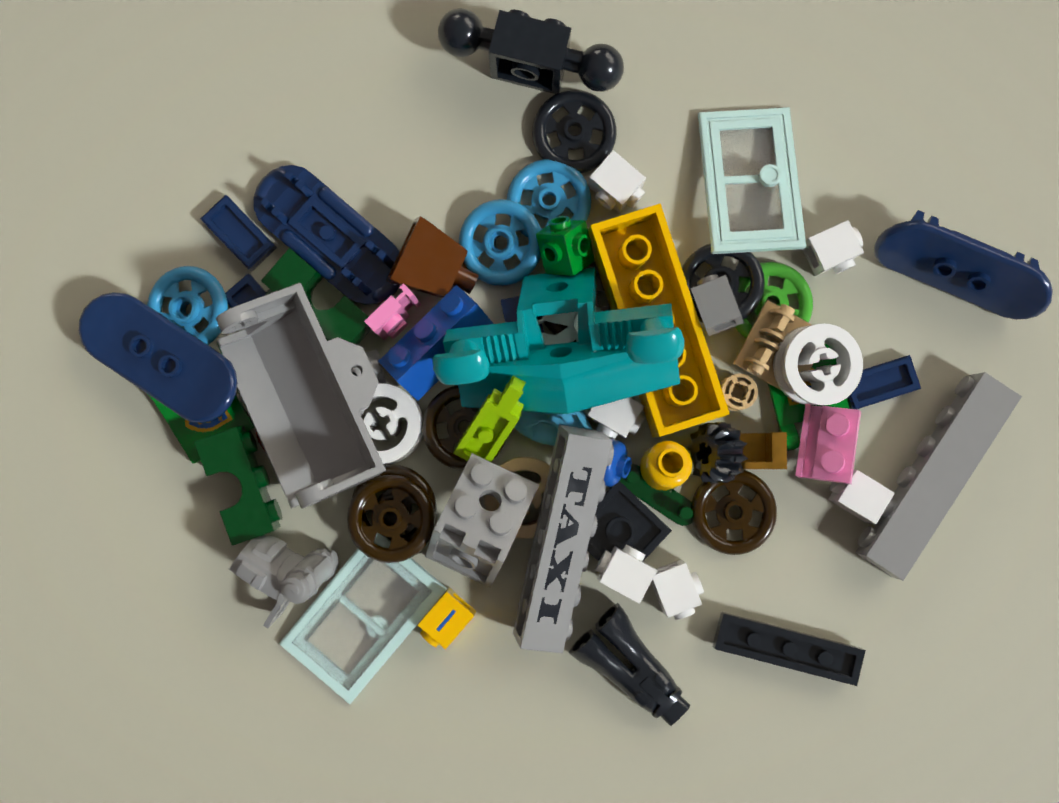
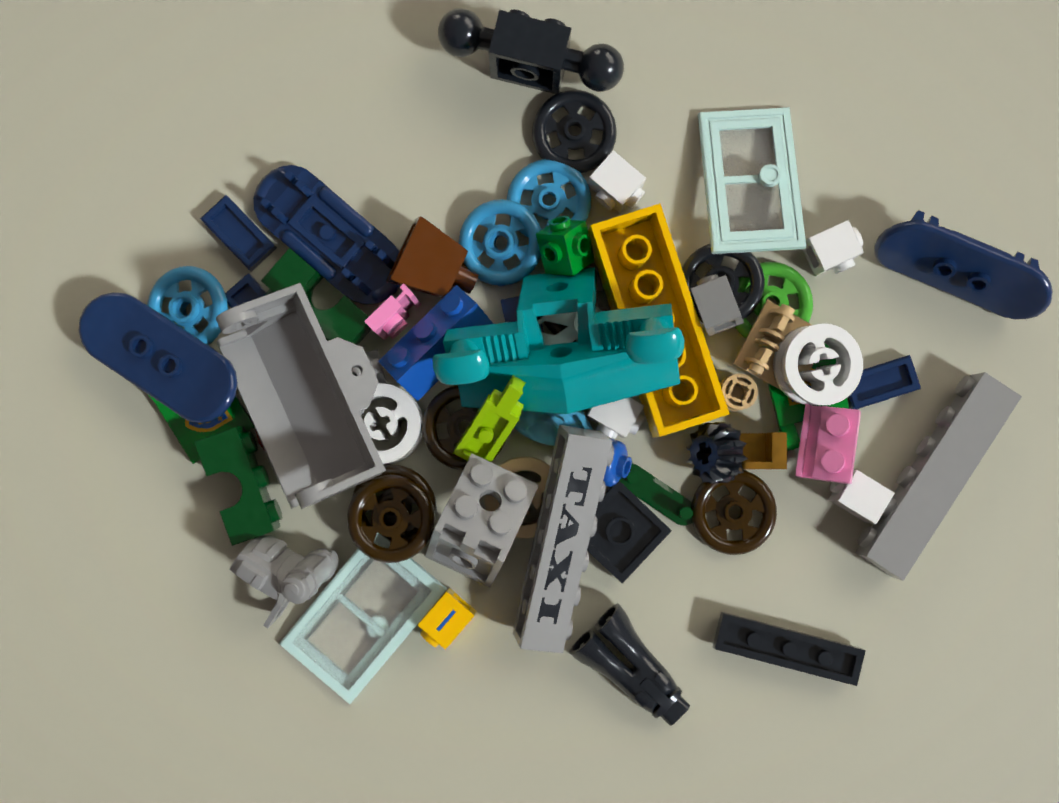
white brick [595,544,657,604] -> none
yellow head [640,441,692,491] -> none
white brick [652,560,704,620] -> none

